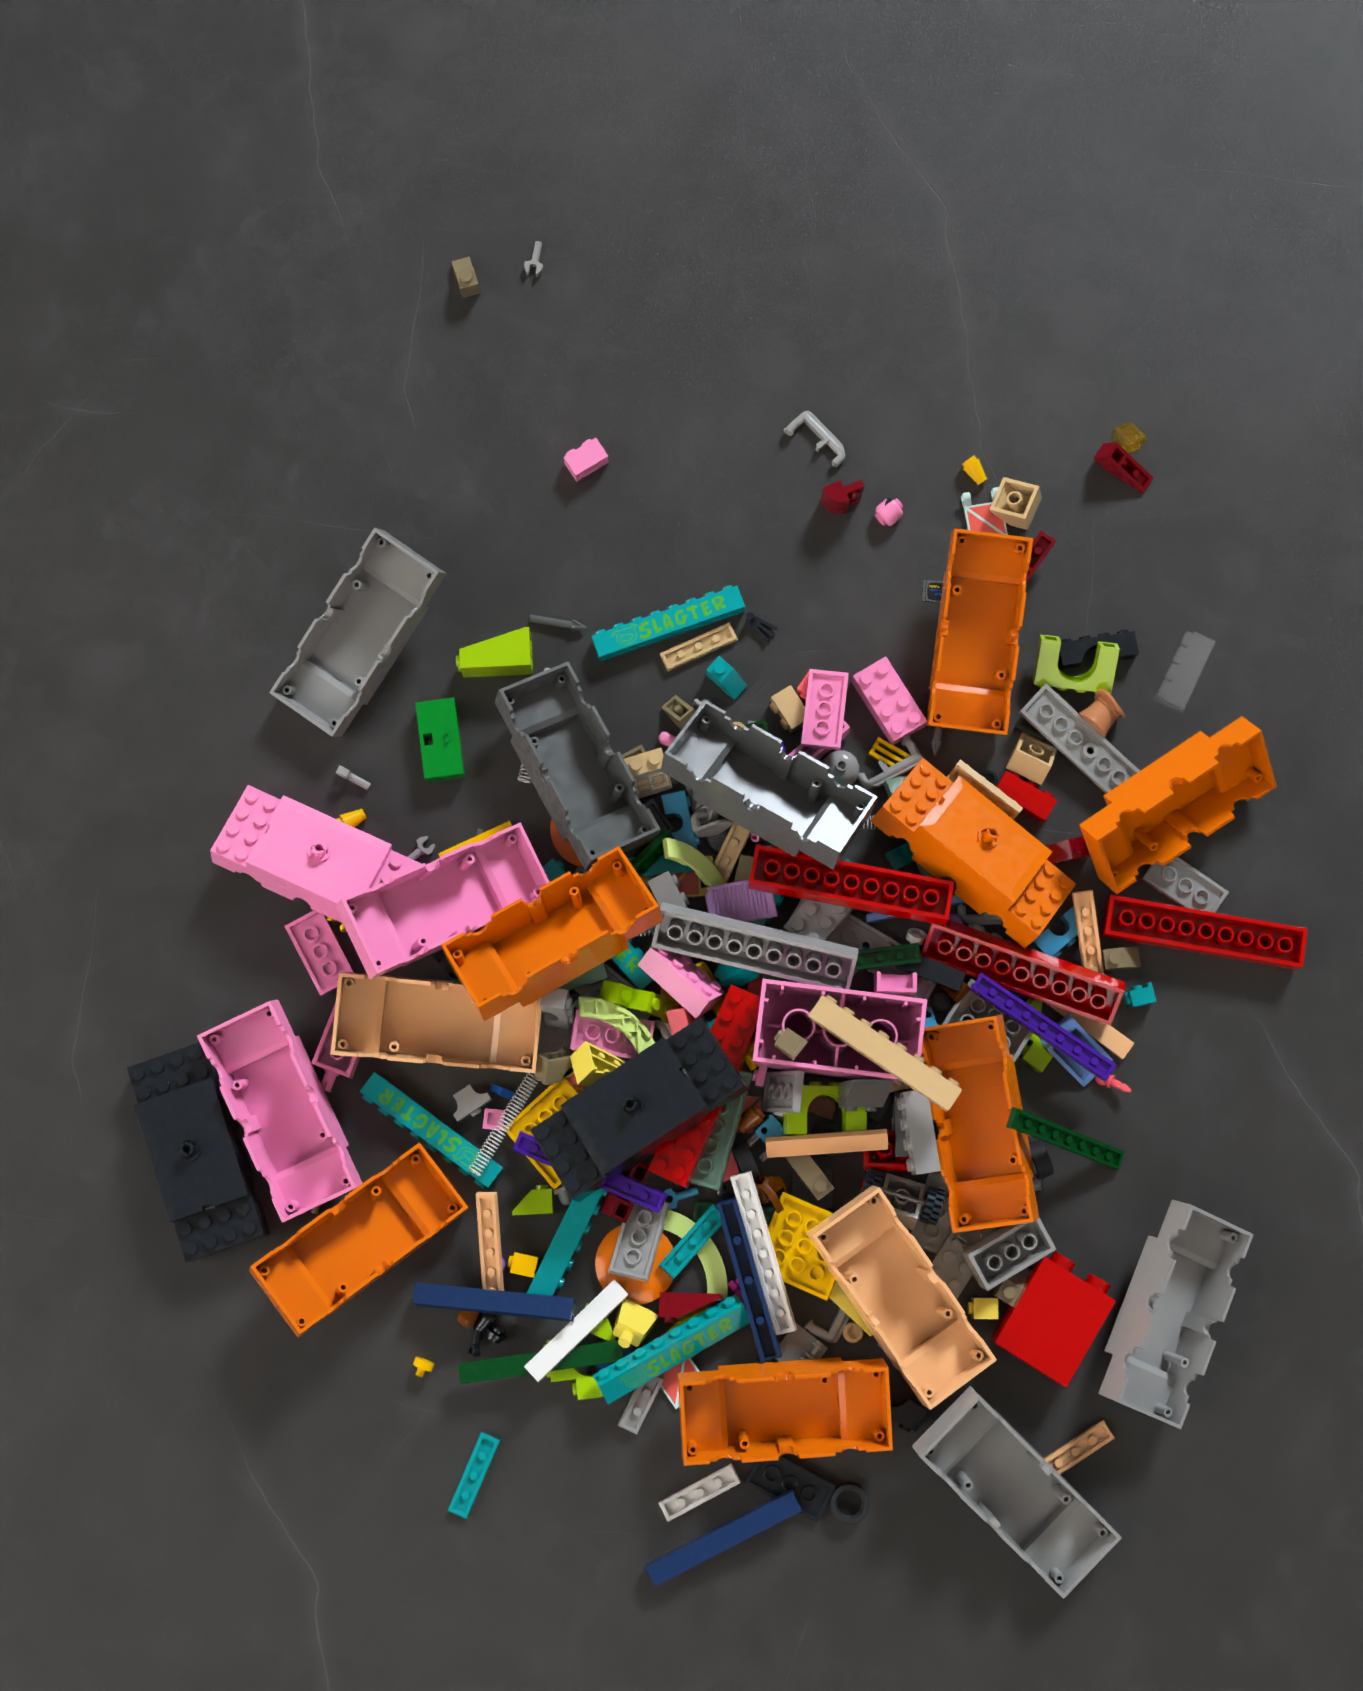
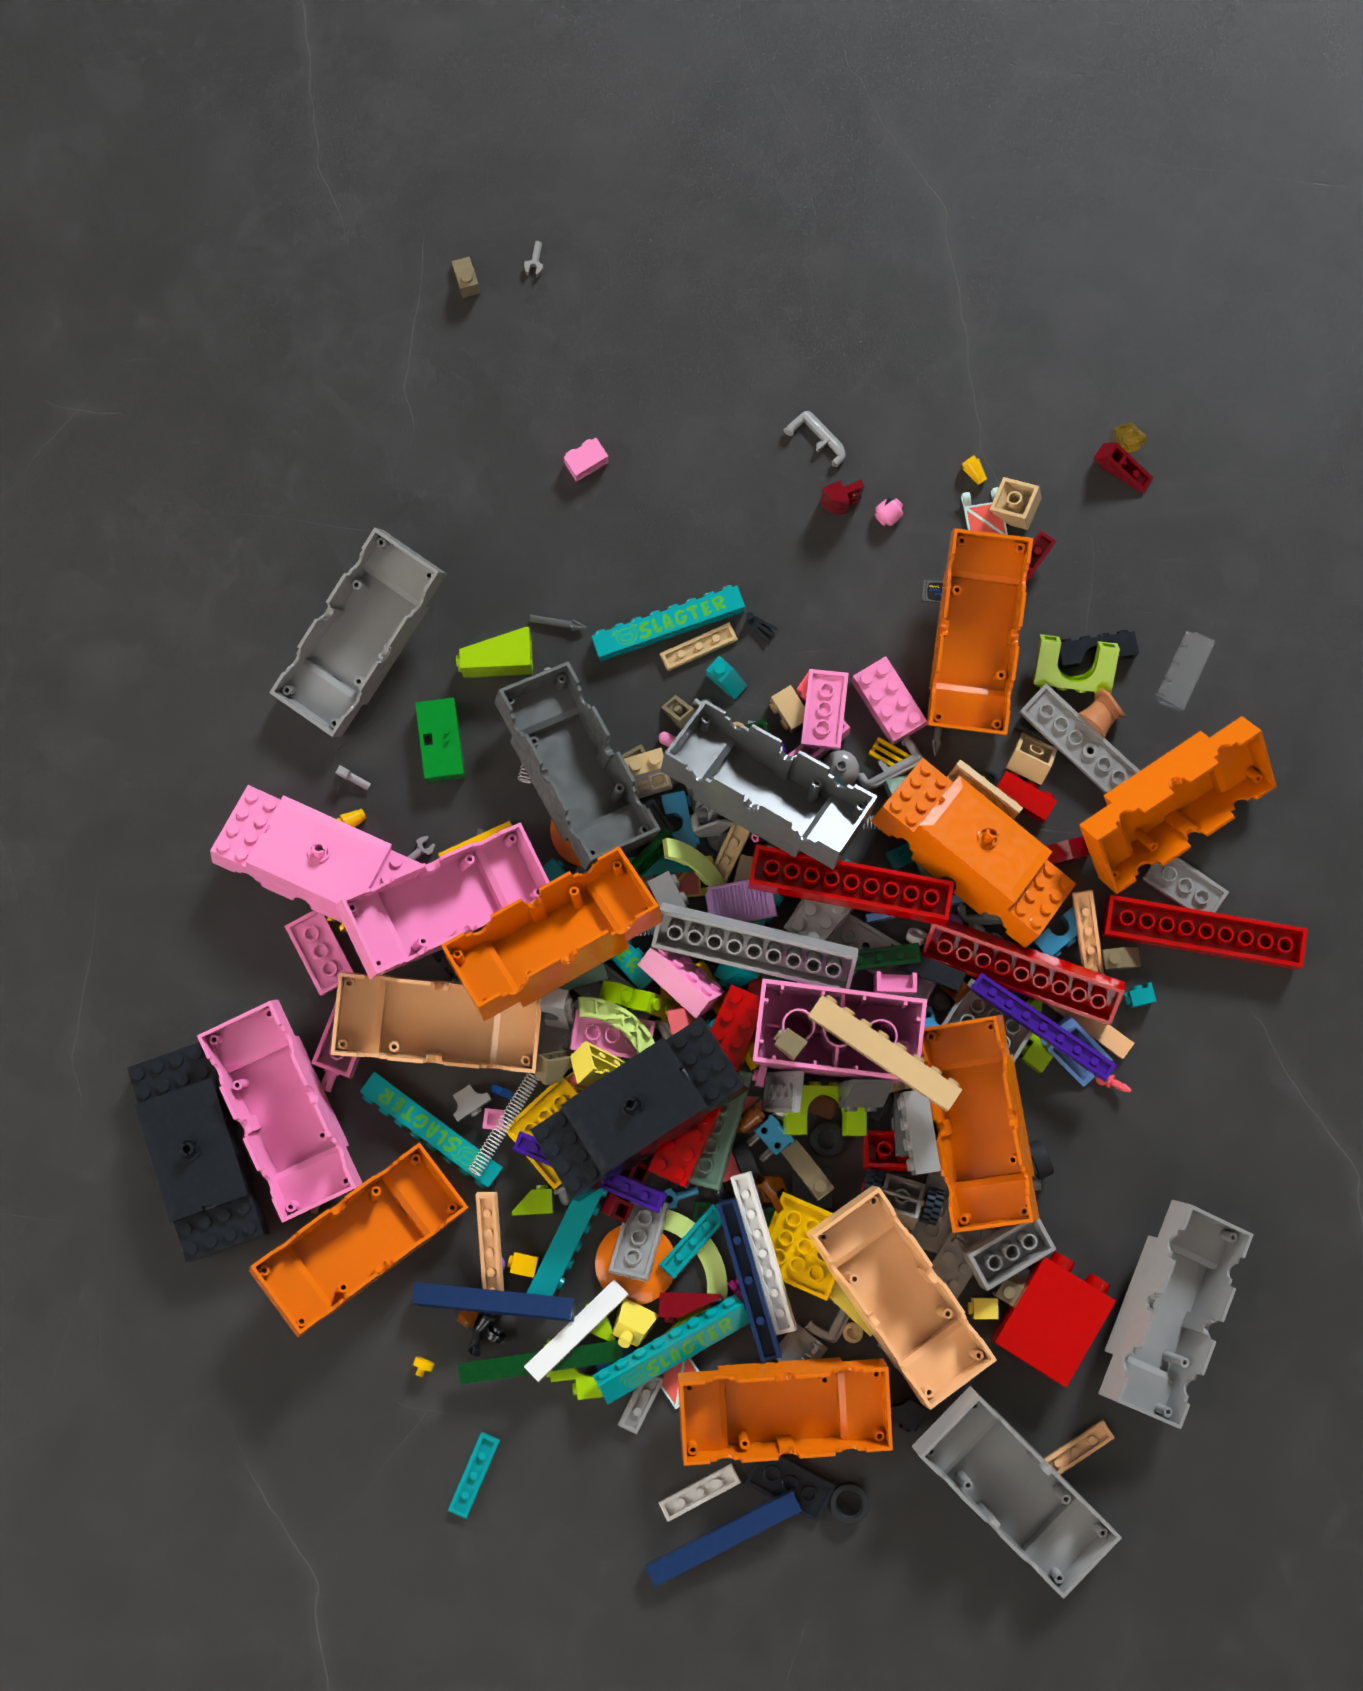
light nougat tile [765,1129,888,1158] -> none
dark green tile [1006,1107,1124,1171] -> none

